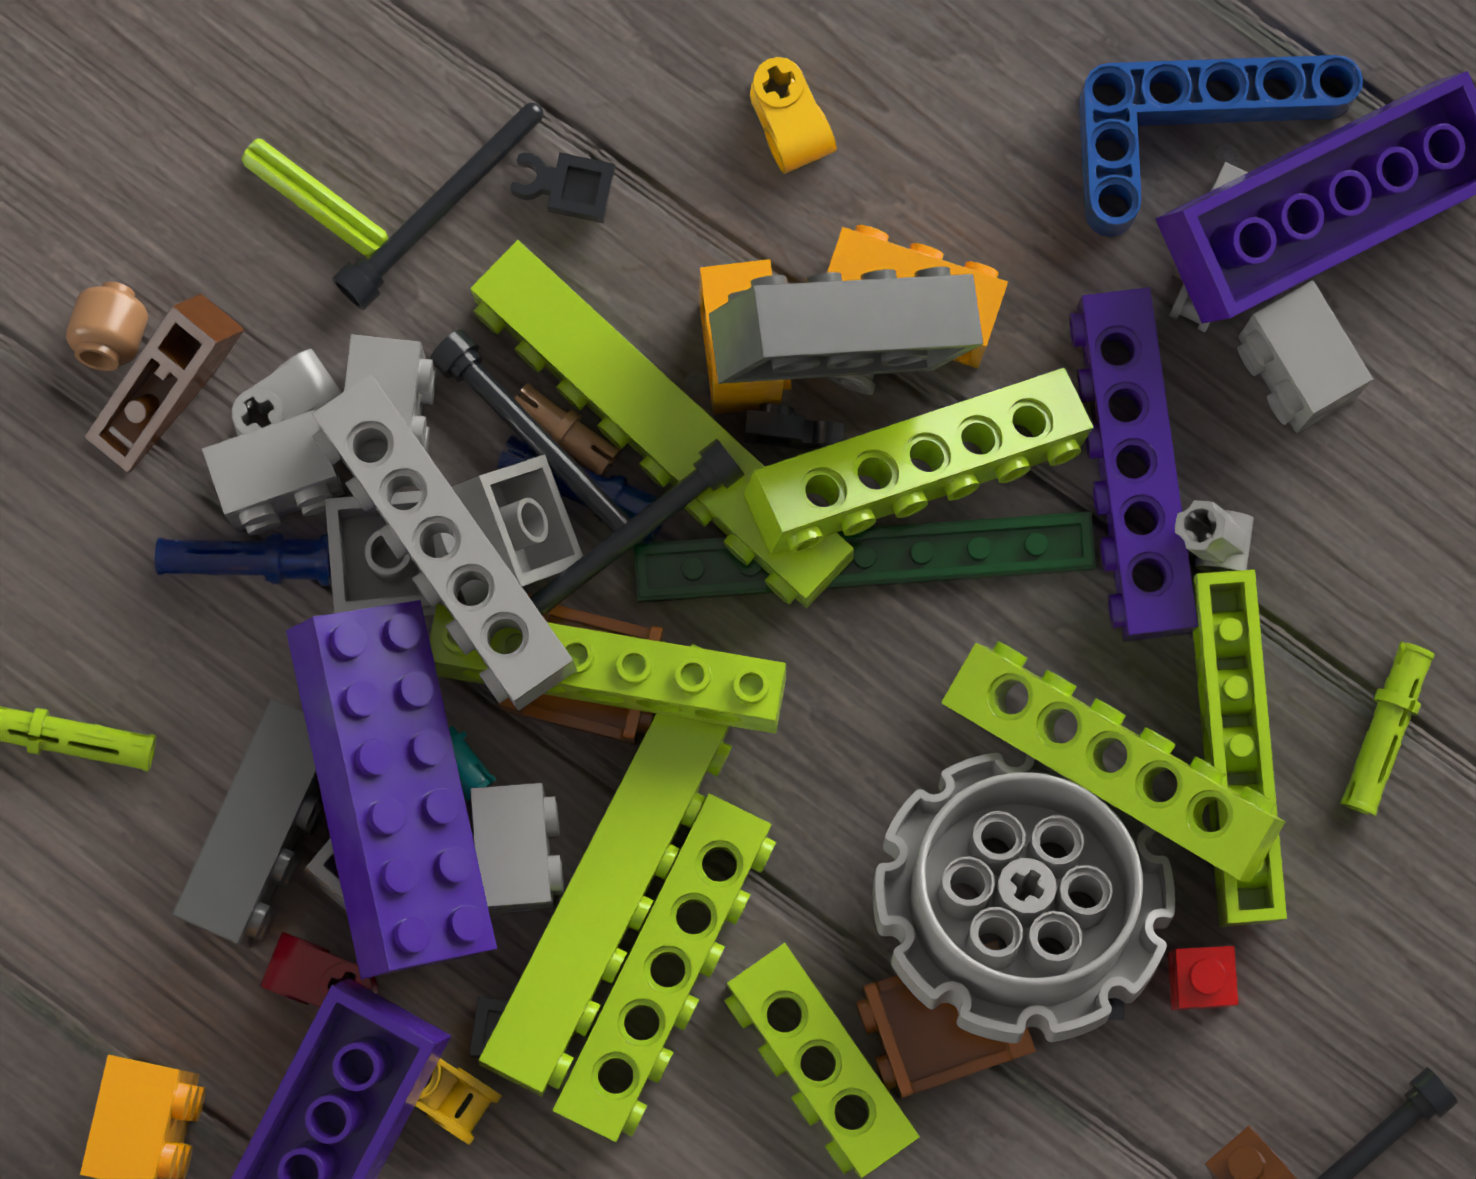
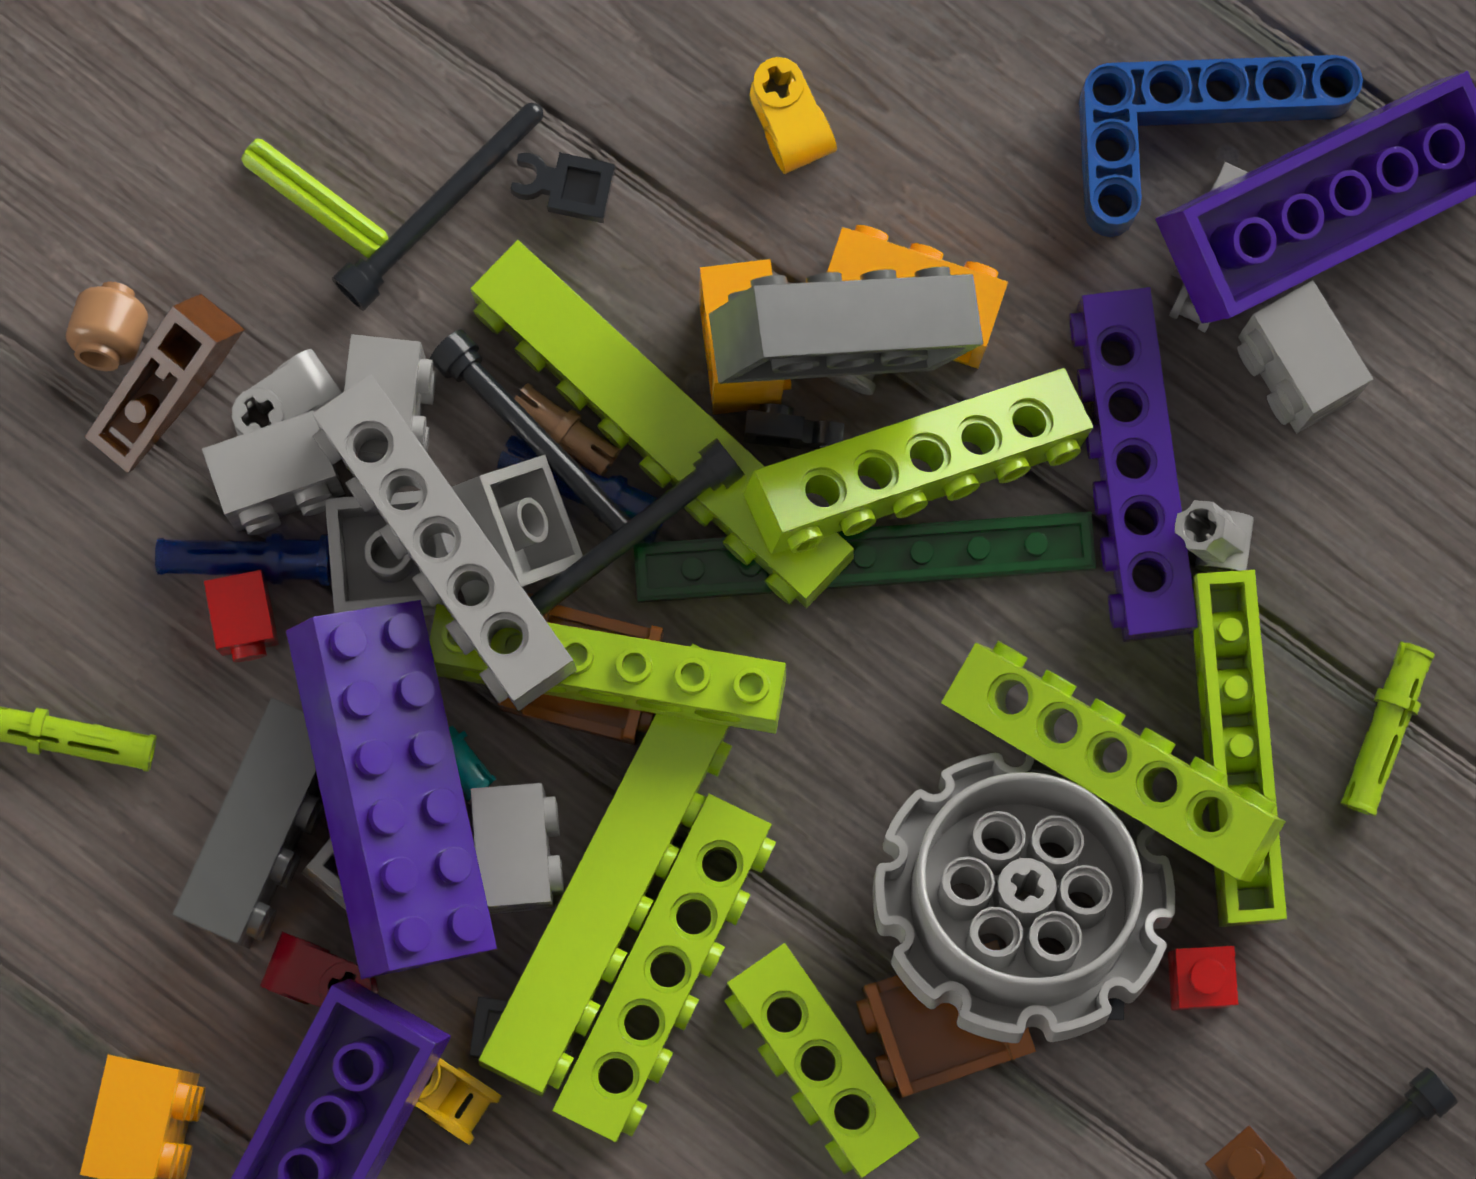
none -> red brick [204,570,279,662]

